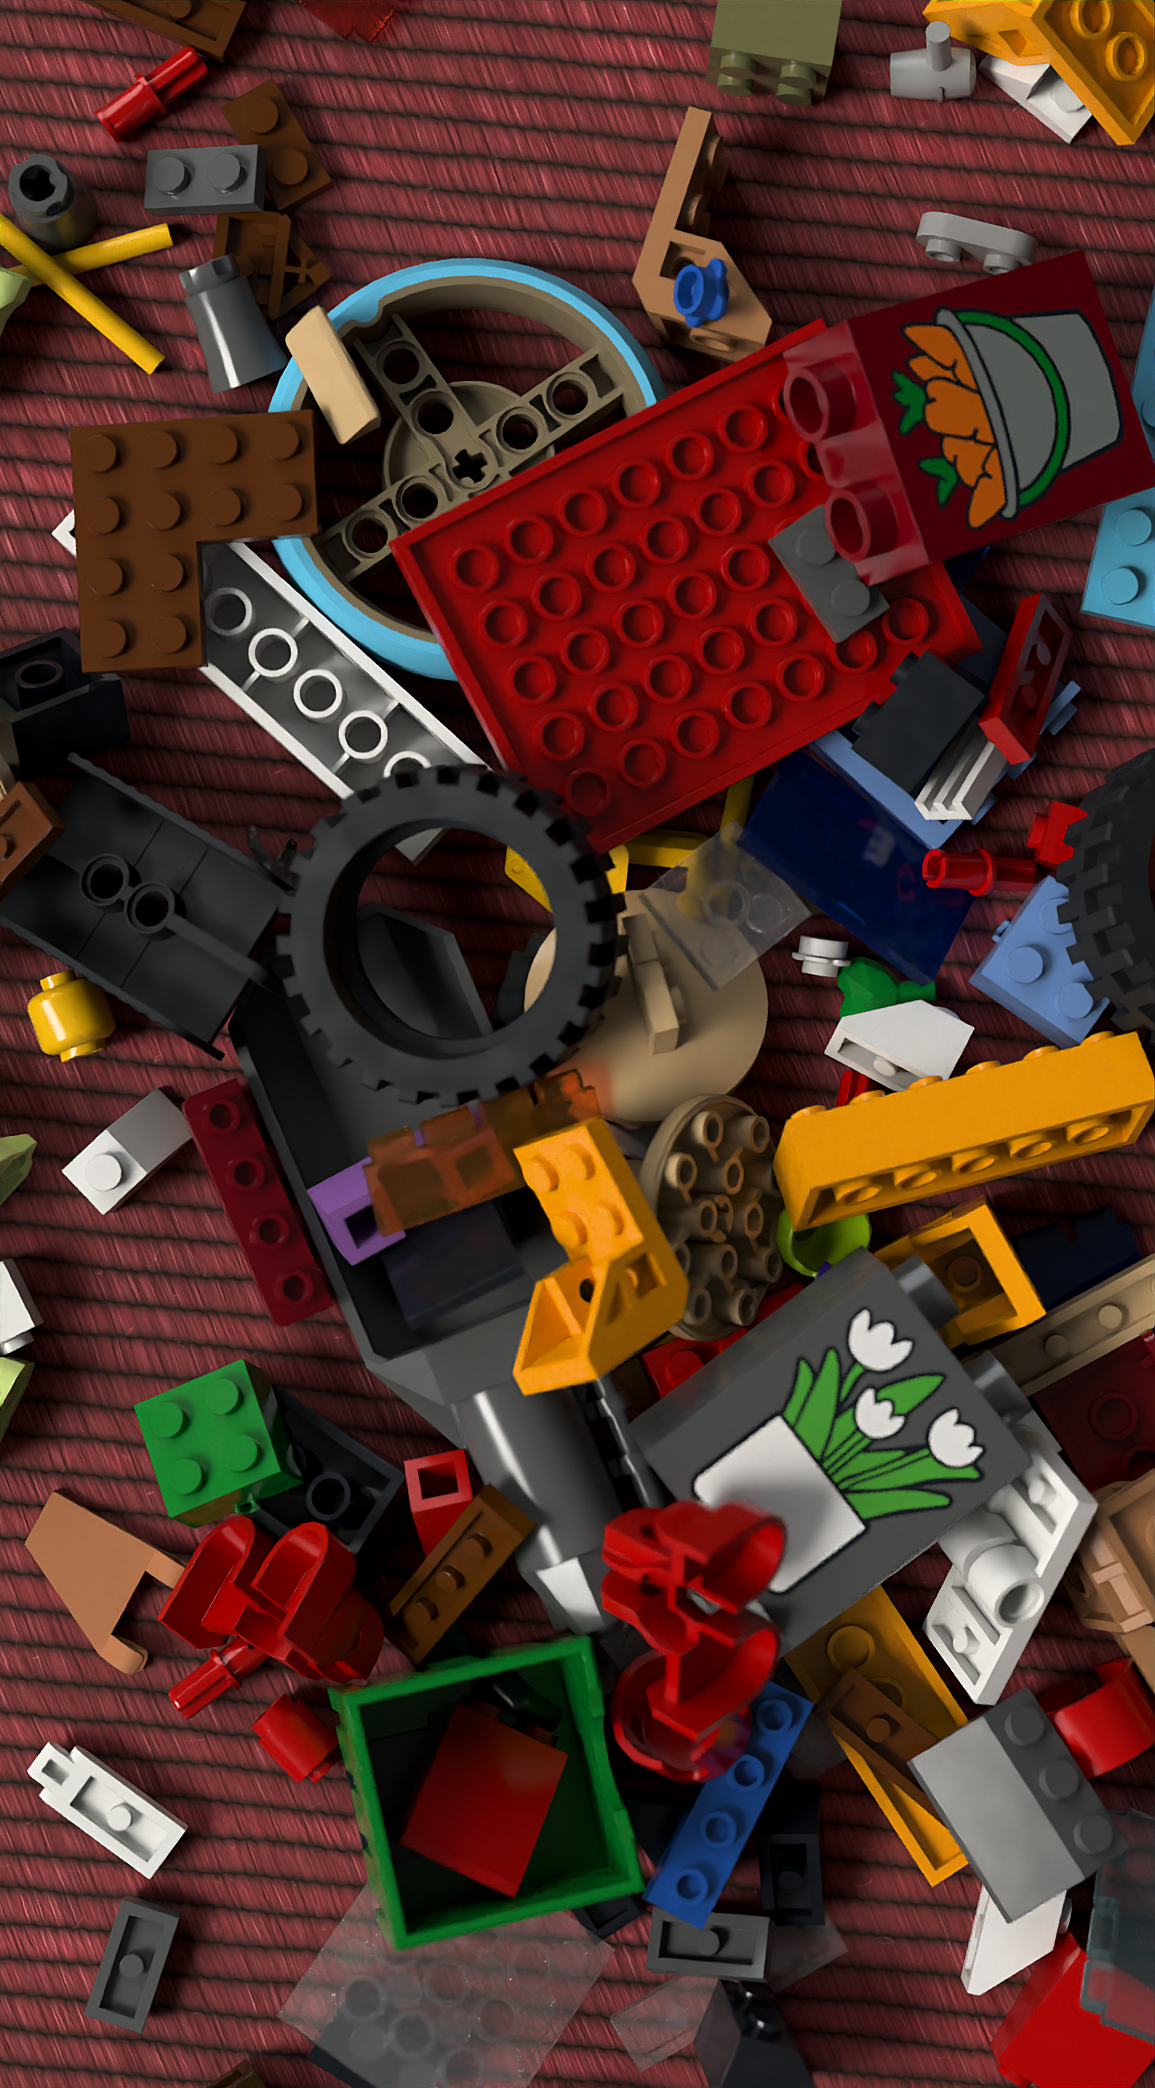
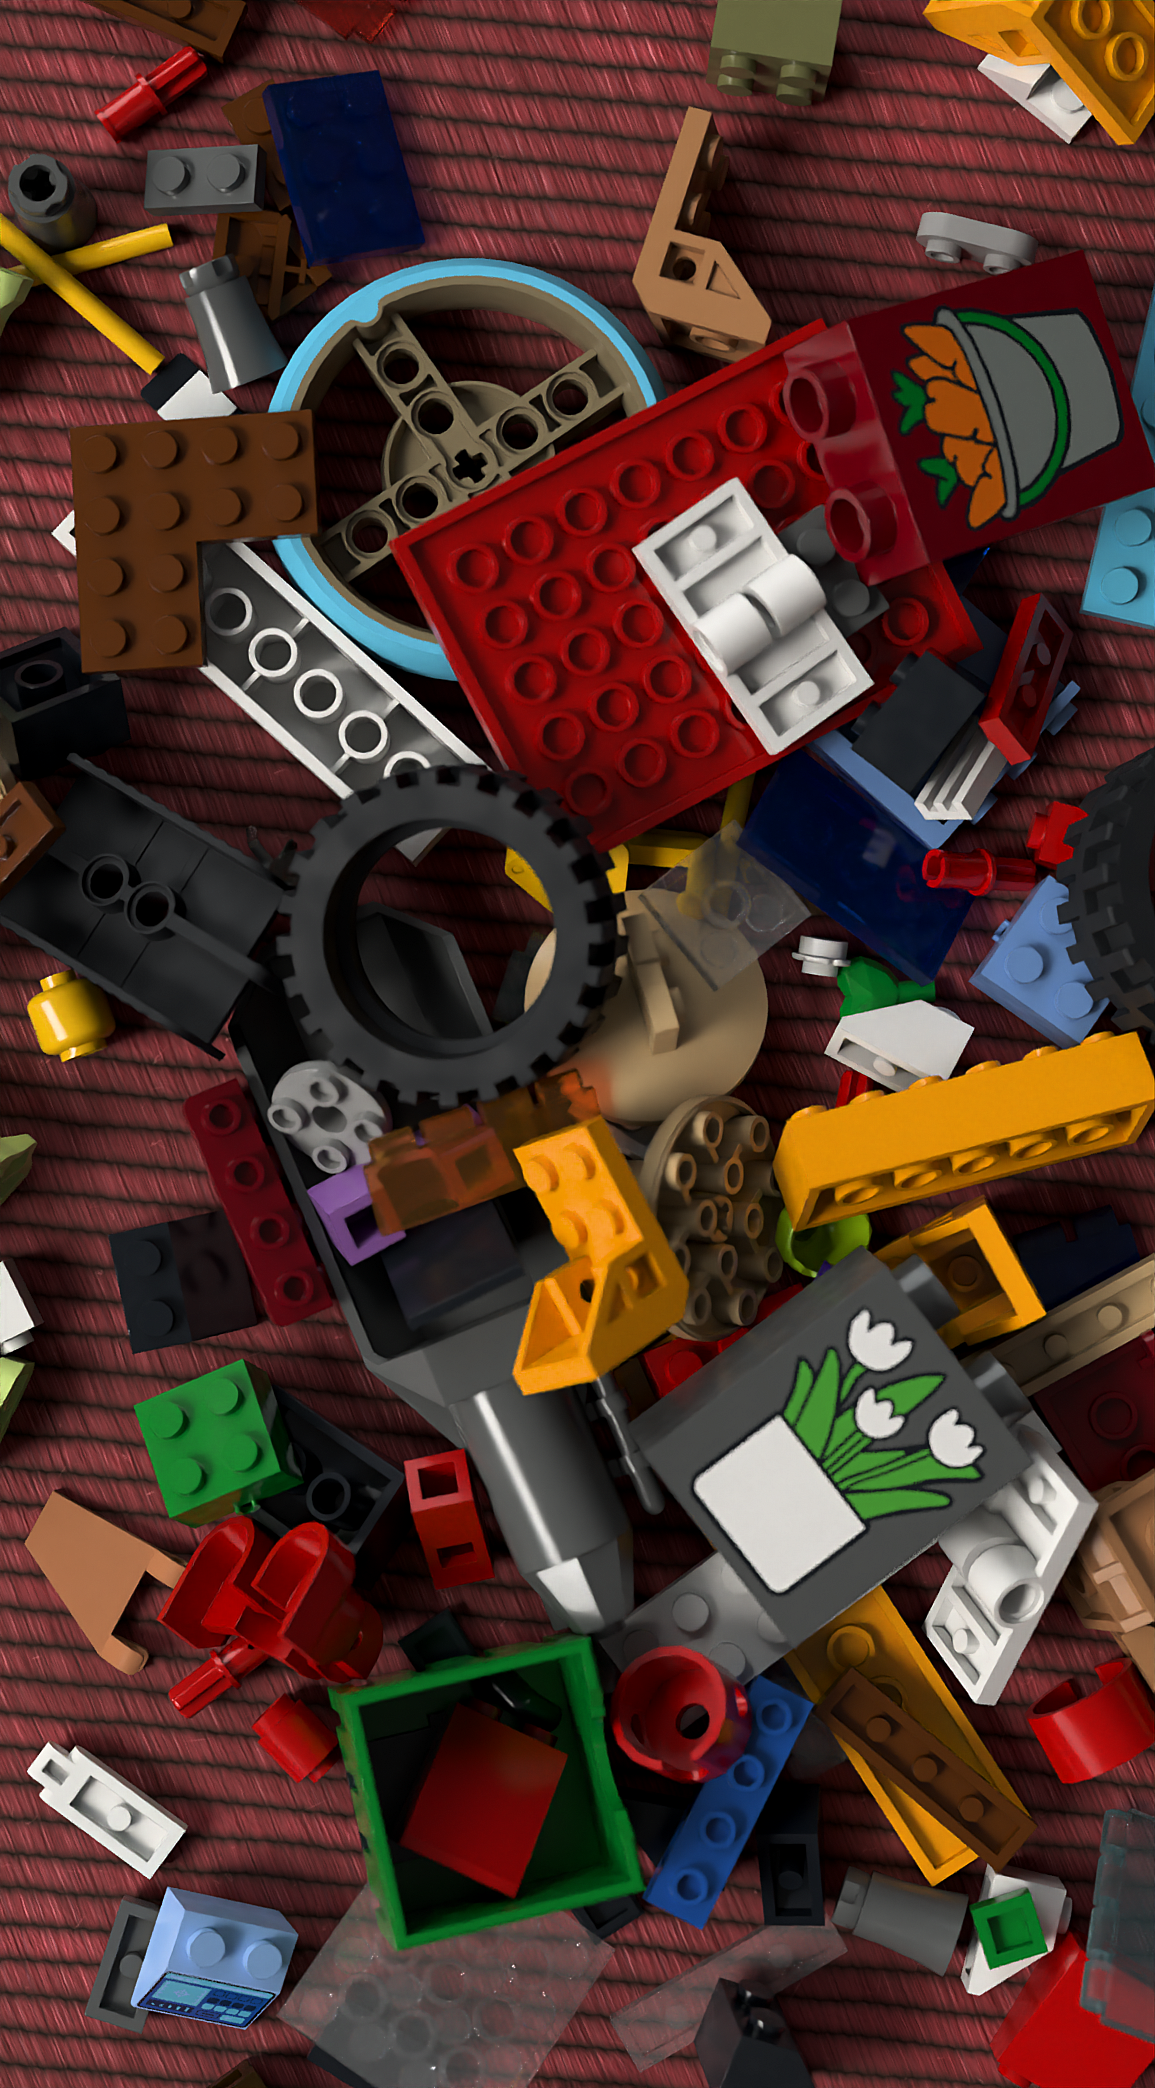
white slope [62,1088,193,1215] -> none
tan slope [285,306,382,445] -> none
reddish brown plate [380,1483,536,1666] -> none
red piece [600,1499,789,1742] -> none
dark grey plate [646,1907,775,1984] -> none
blue plate [673,258,729,328] -> none
light grey piece [890,21,976,103] -> none
slope [906,1686,1130,1924] -> none
none -> black slope [108,1210,259,1354]
none -> light blue slope [130,1886,299,2030]
none -> sticker [140,353,243,420]
none -> clear blue plate [262,70,426,267]
none -> light grey plate [267,1059,393,1173]
none -> white plate [631,477,874,755]
none -> dark grey plant [830,1866,969,1977]
none -> green plate [969,1887,1049,1970]

